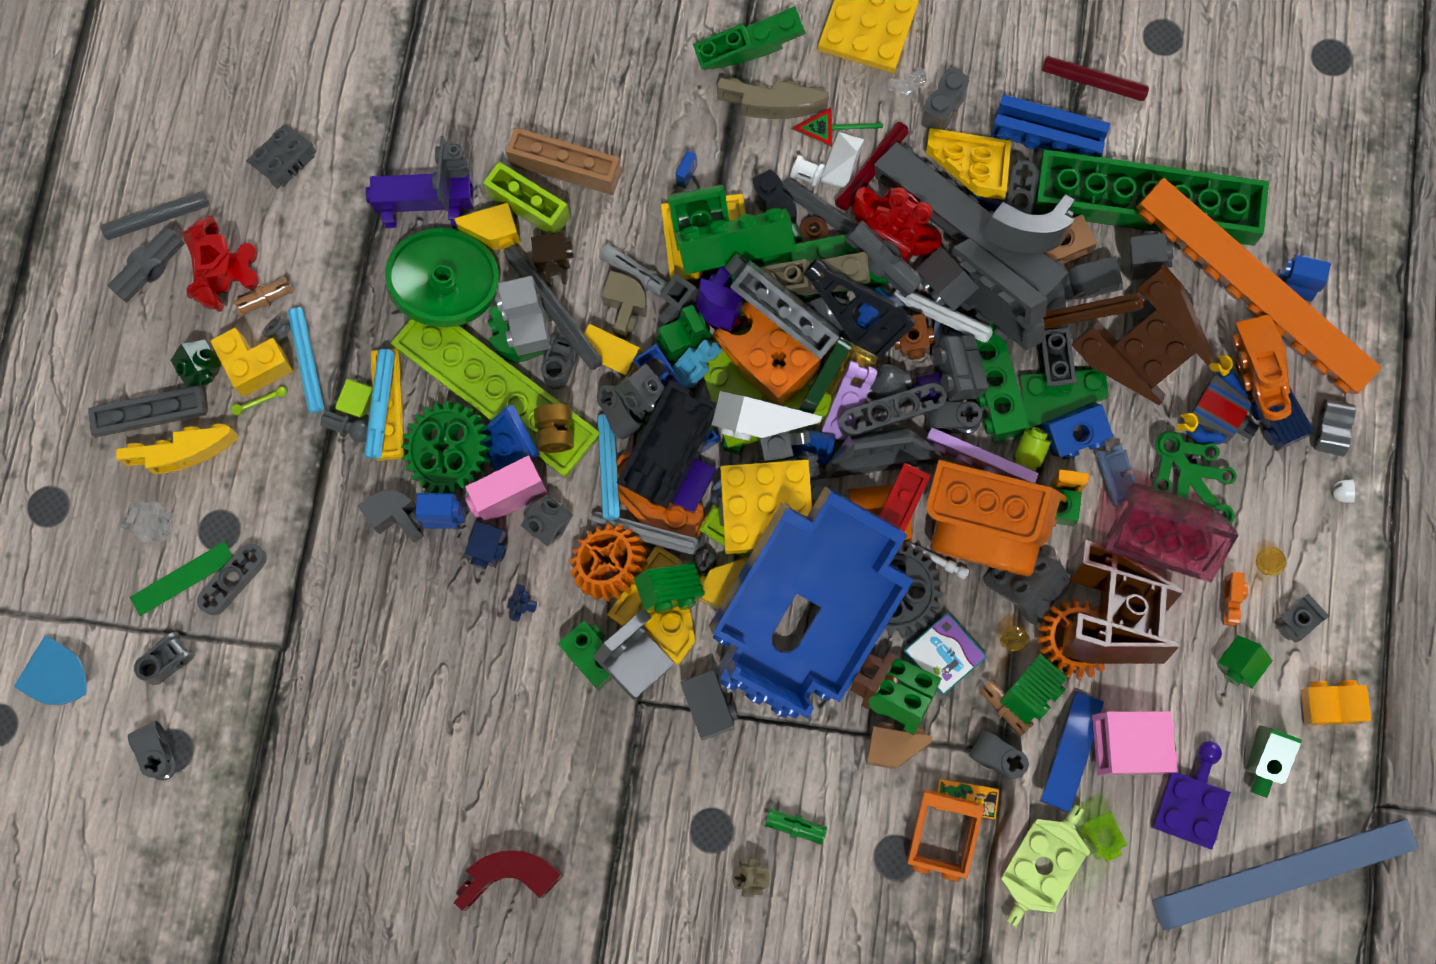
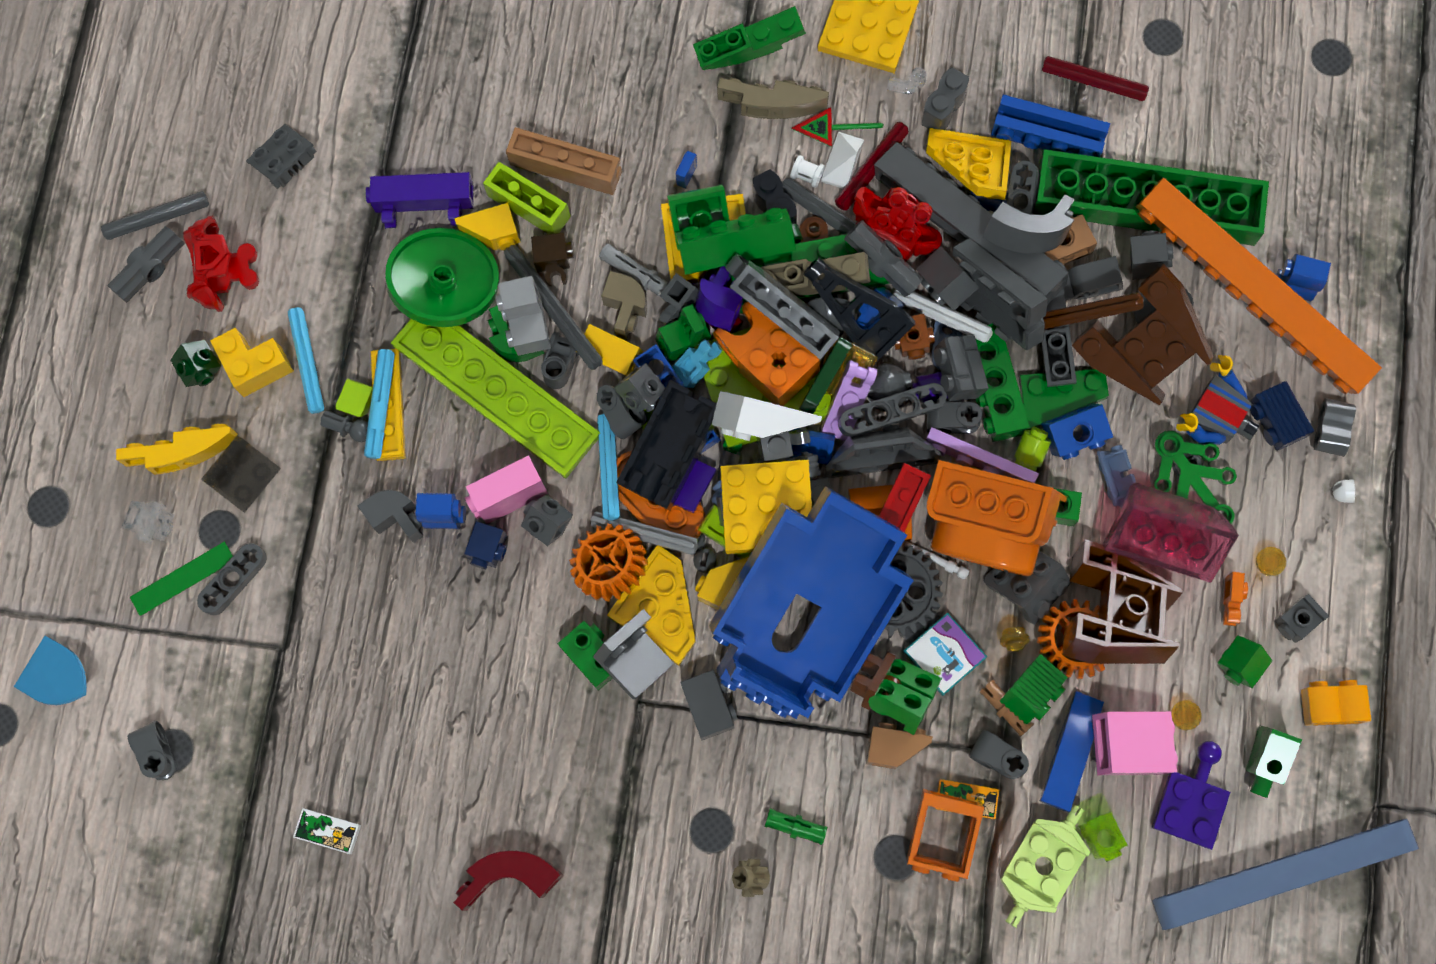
dark grey plate [88,386,206,438] -> none
dark grey piece [134,632,195,685] -> none
lime hinge [230,386,287,416] -> none
medium nougat pin [234,277,293,316] -> none
dark grey bush [262,316,290,343] -> none
green gear [401,401,492,494] -> none
dark grey hinge [432,136,470,211] -> none
blue plate [483,405,540,471] -> none
dark blue plant [507,584,537,622] -> none
pearl gold wheel [534,404,574,453] -> none
green brick [634,563,705,614] -> none
light orange tile [1050,469,1089,492] -> none
orange brick [1232,314,1292,421] -> none
none -> clear smoke hinge [201,435,281,513]
none -> tile [293,808,361,854]
none -> clear yellow plate [1171,700,1202,730]

